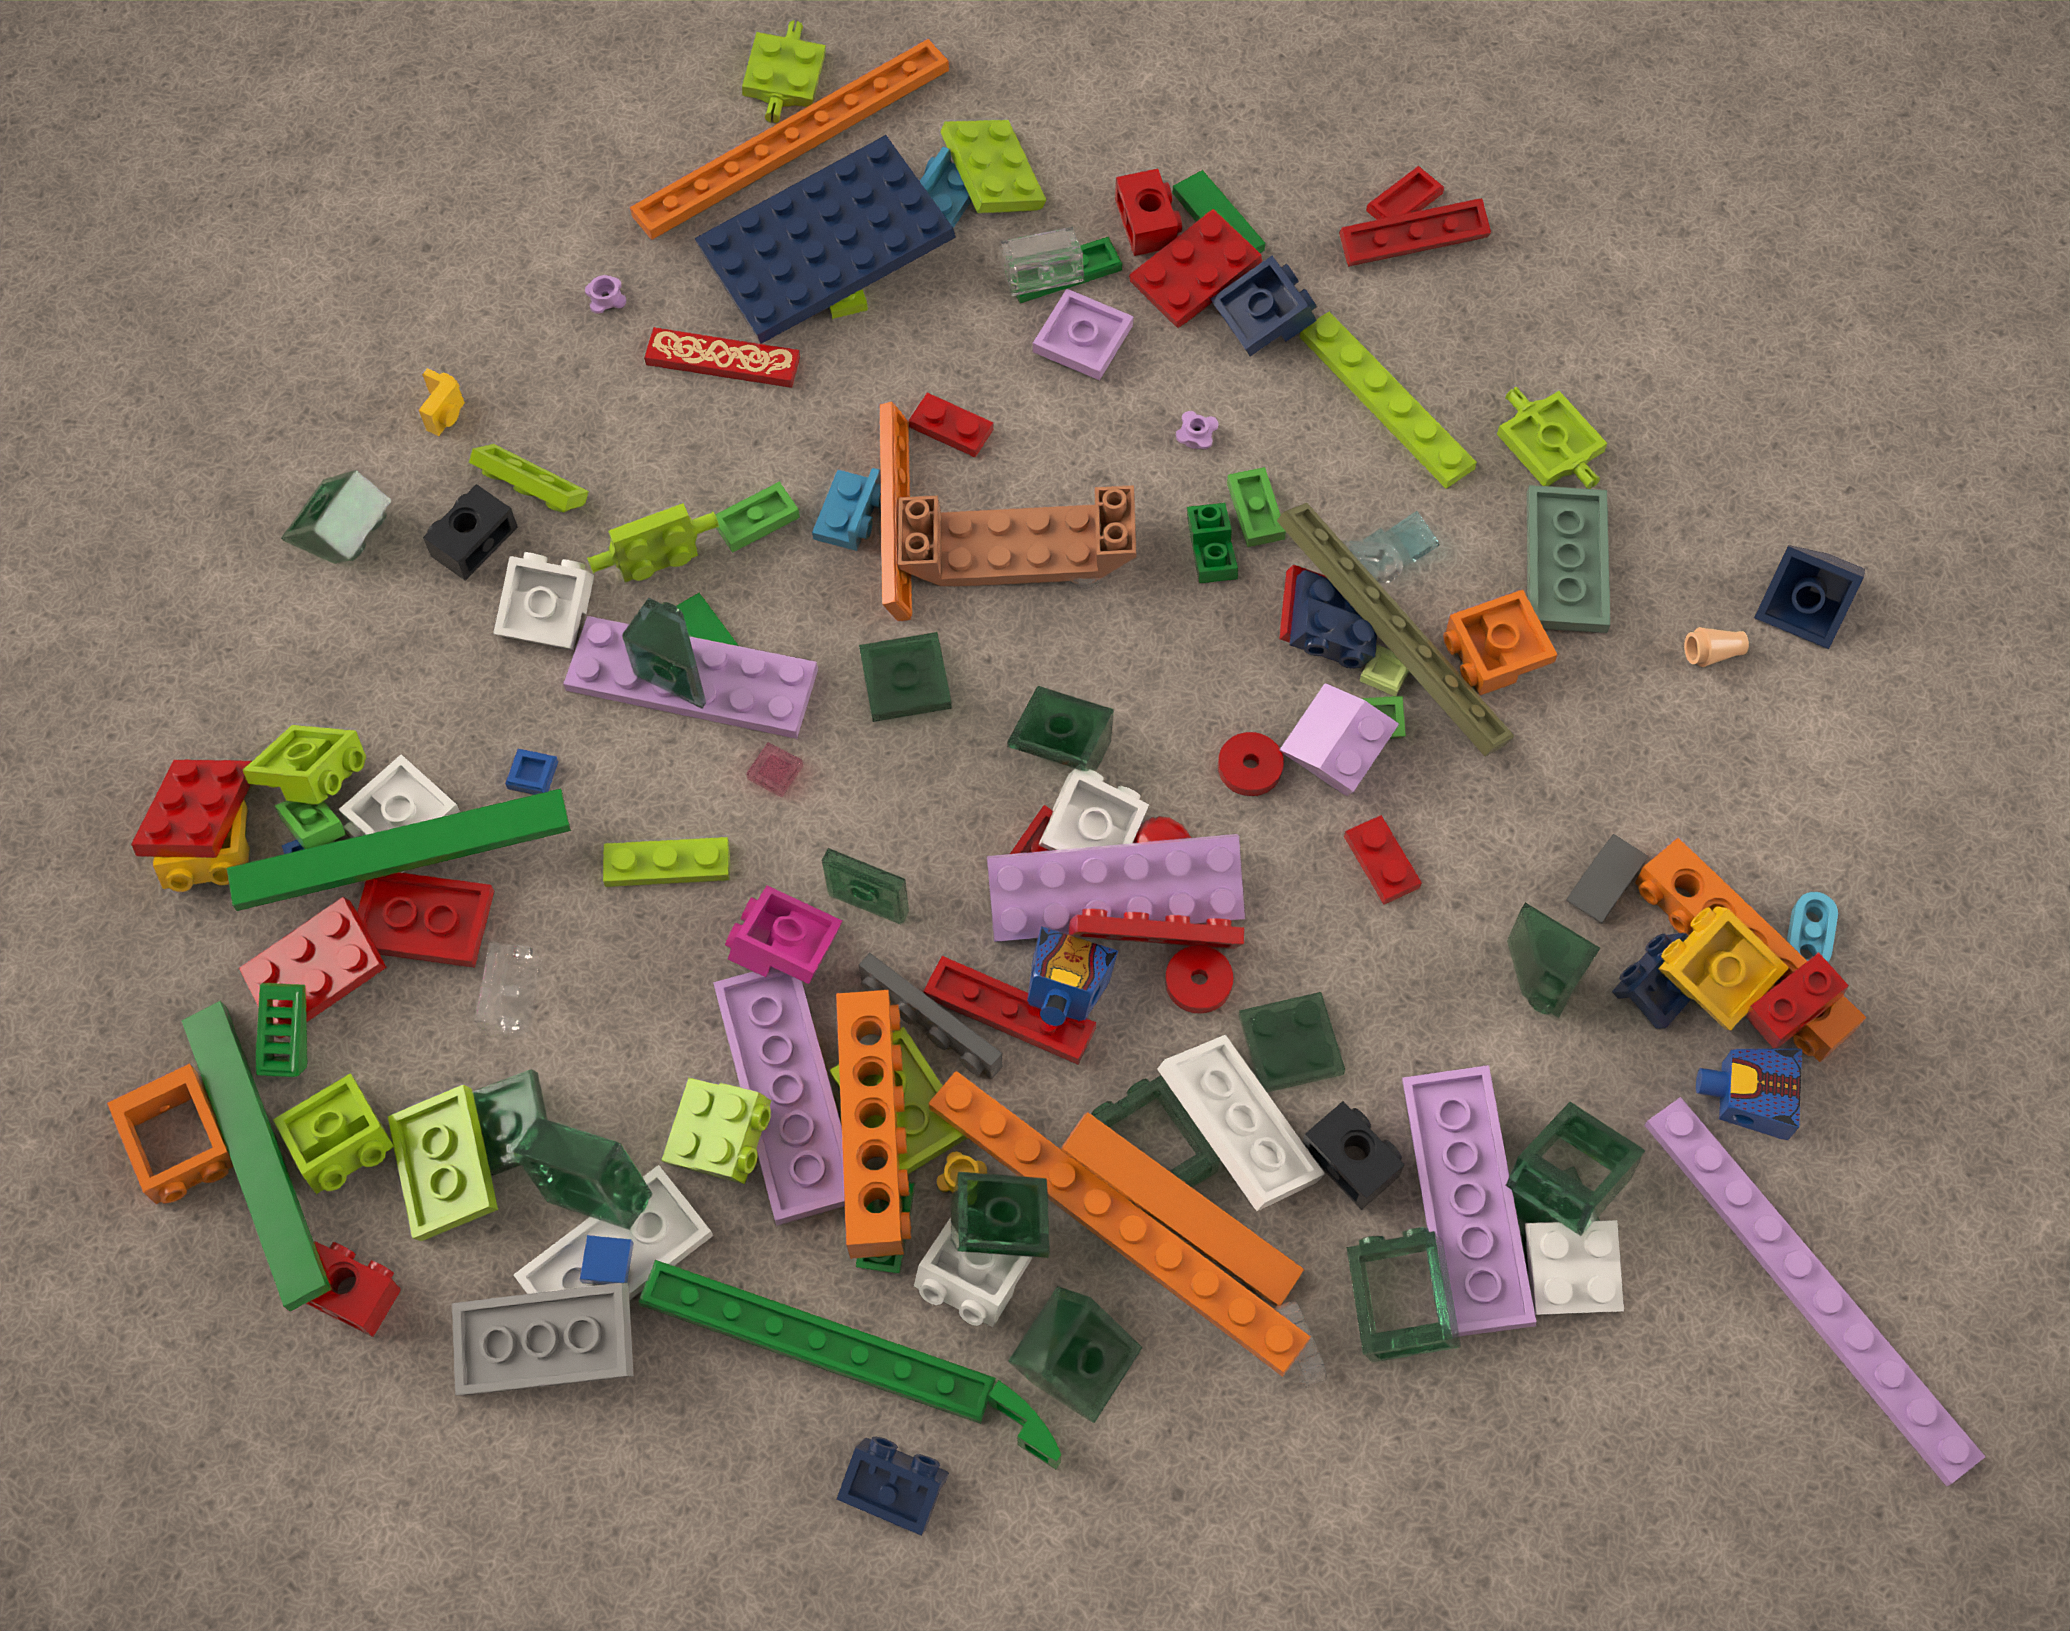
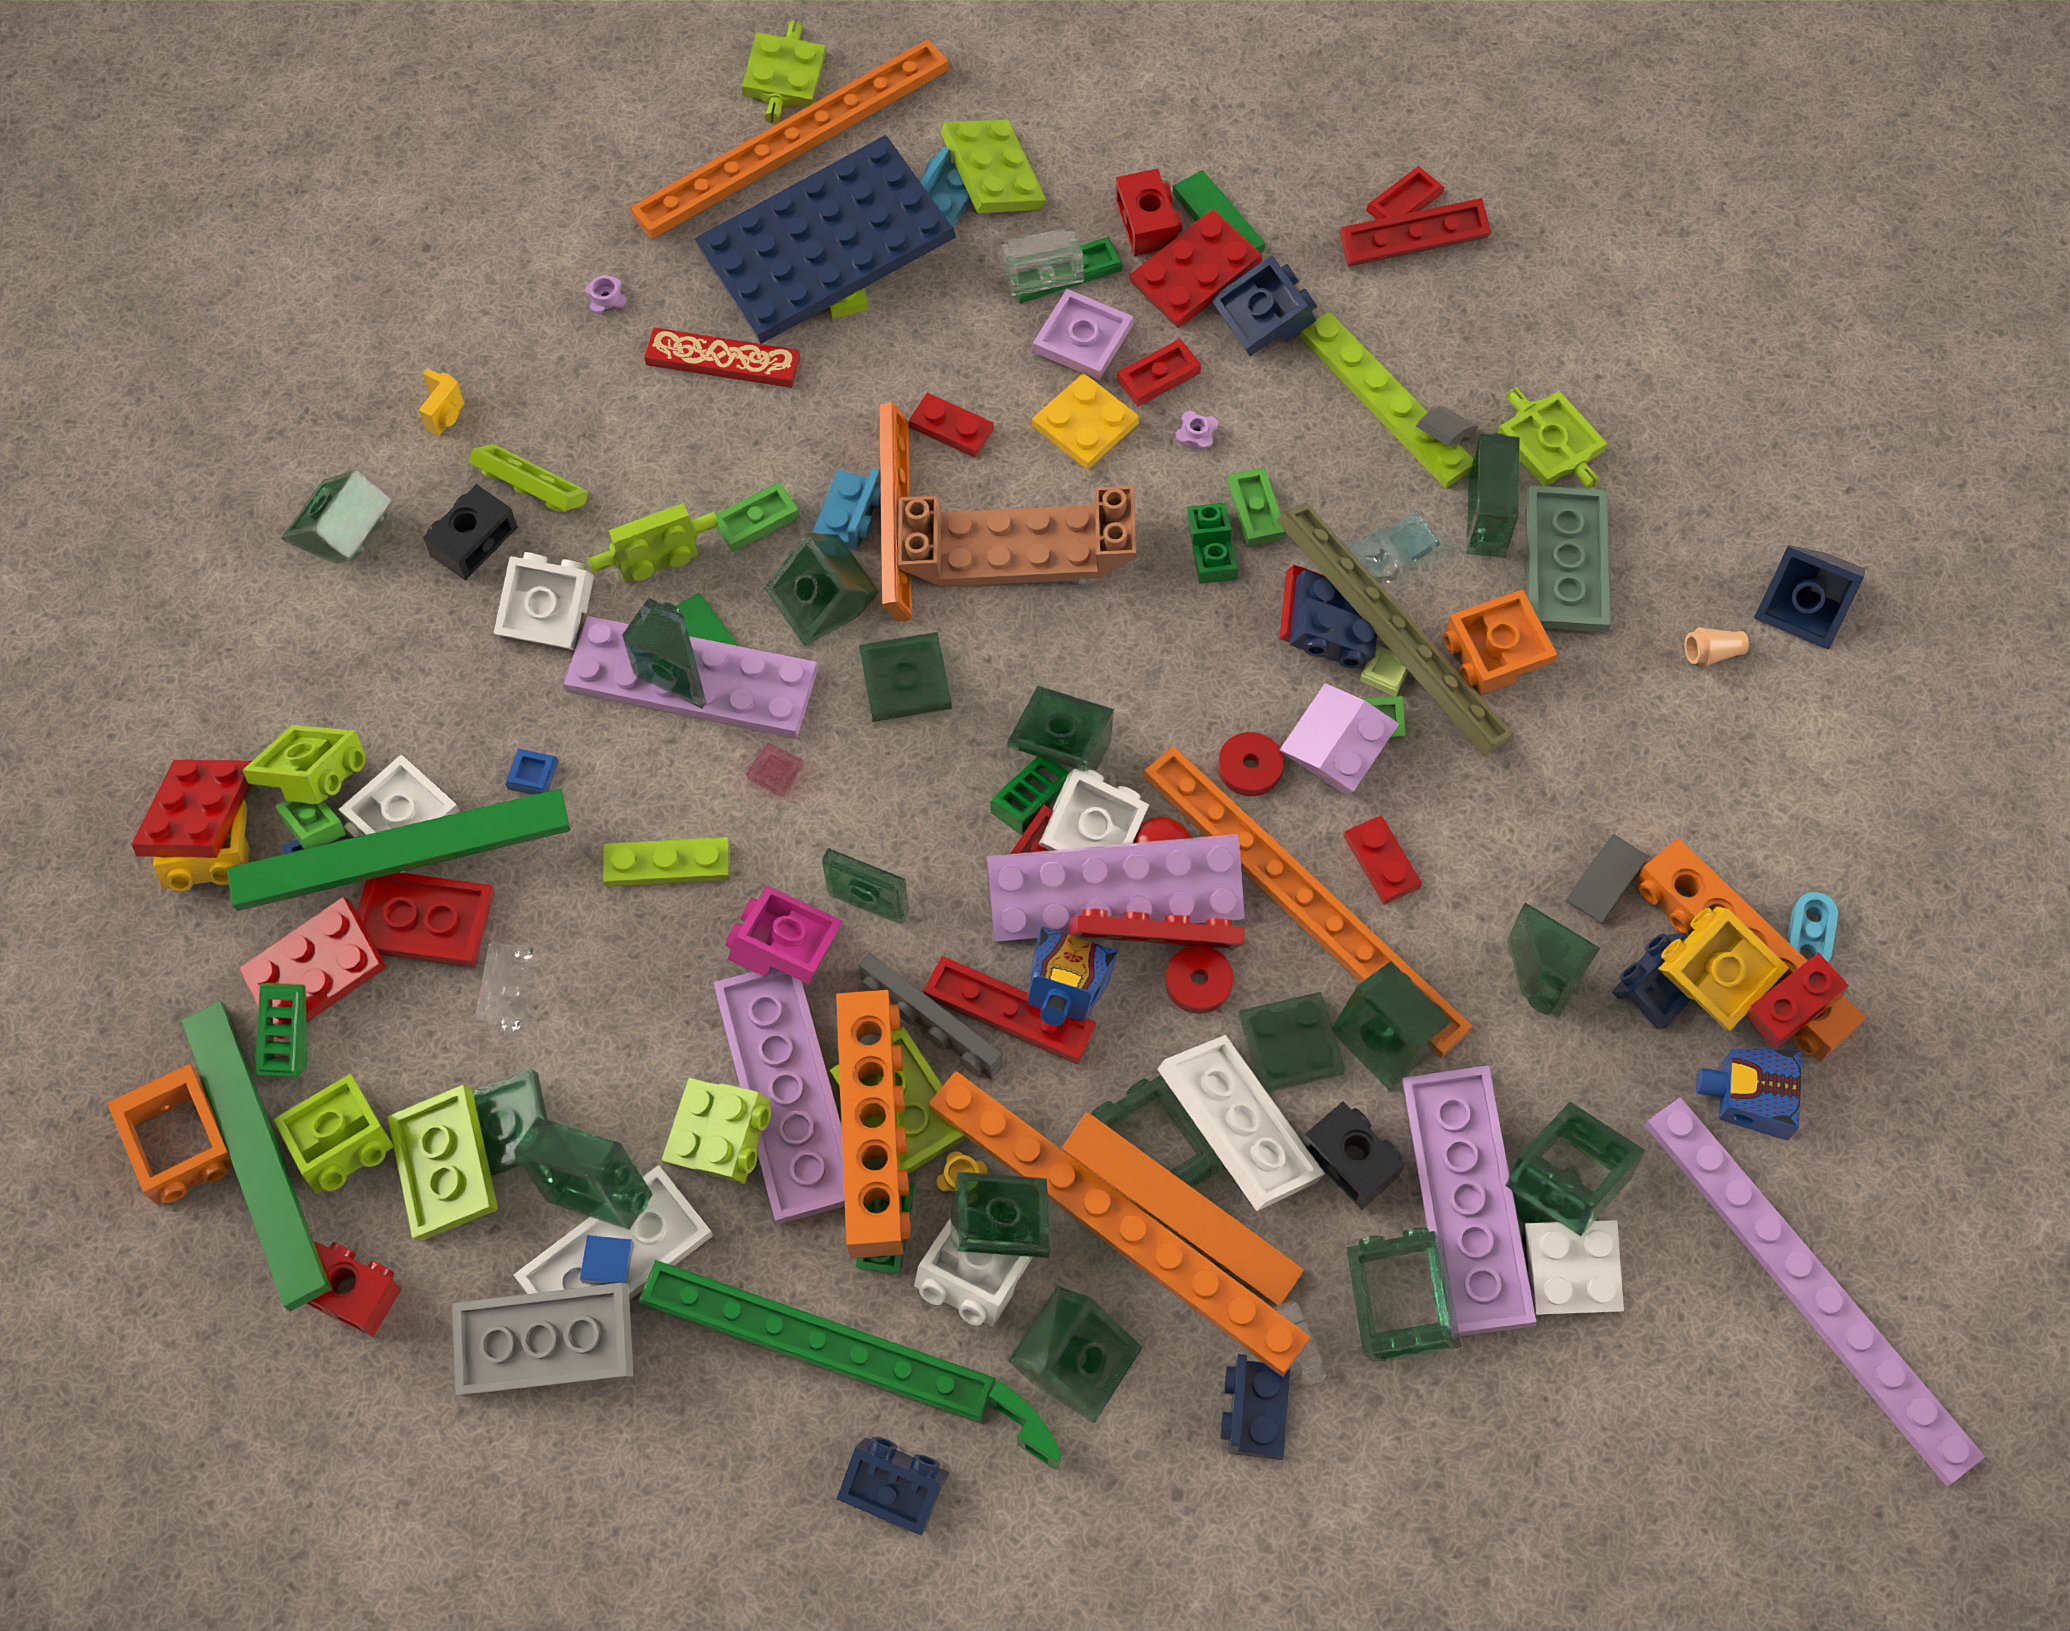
none -> clear green slope [764,533,879,645]
none -> green slope [990,753,1070,835]
none -> yellow plate [1032,373,1139,470]
none -> red plate [1117,338,1201,407]
none -> orange plate [1143,746,1473,1059]
none -> dark blue bracket [1220,1354,1290,1460]
none -> clear green slope [1330,961,1452,1091]
none -> dark grey slope [1416,407,1478,449]
none -> clear green window [1466,433,1520,557]

